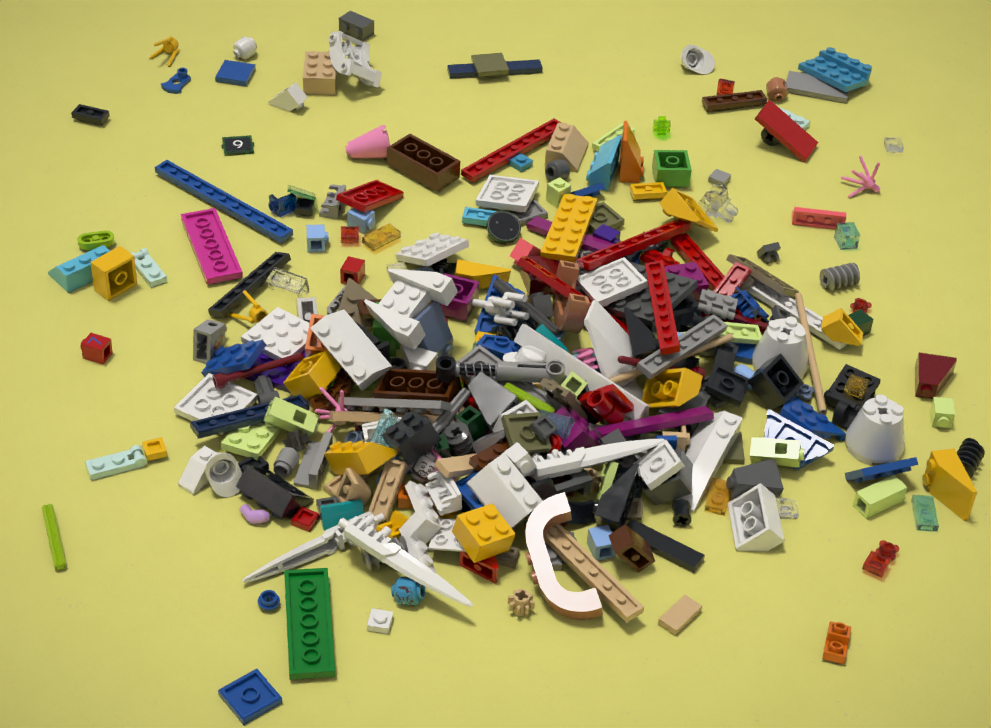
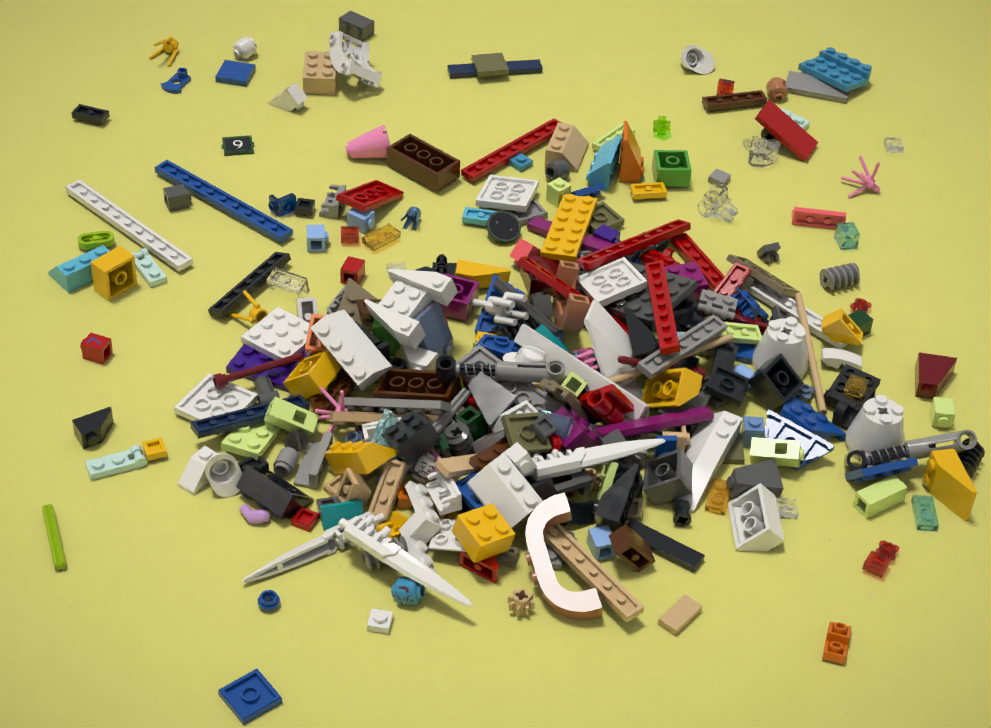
dark pink plate [181,208,243,284] -> none
light grey torso [193,319,227,364] -> none
blue plate [201,339,266,378] -> none
green plate [284,568,335,680] -> none
clear green piece [287,185,316,201] -> none
white plate [395,233,470,267] -> none
lime axle [504,383,556,418] -> none
white plate [633,440,685,491] -> none
yellow slope [659,188,719,232] -> none
none -> white plate [65,180,193,272]
none -> black slope [72,407,114,449]
none -> dark grey brick [163,184,191,212]
none -> flat silver piece [401,207,421,231]
none -> brick [741,416,765,448]
none -> clear hinge [743,136,781,168]
none -> white slope [821,348,862,370]
none -> piece [844,430,977,471]

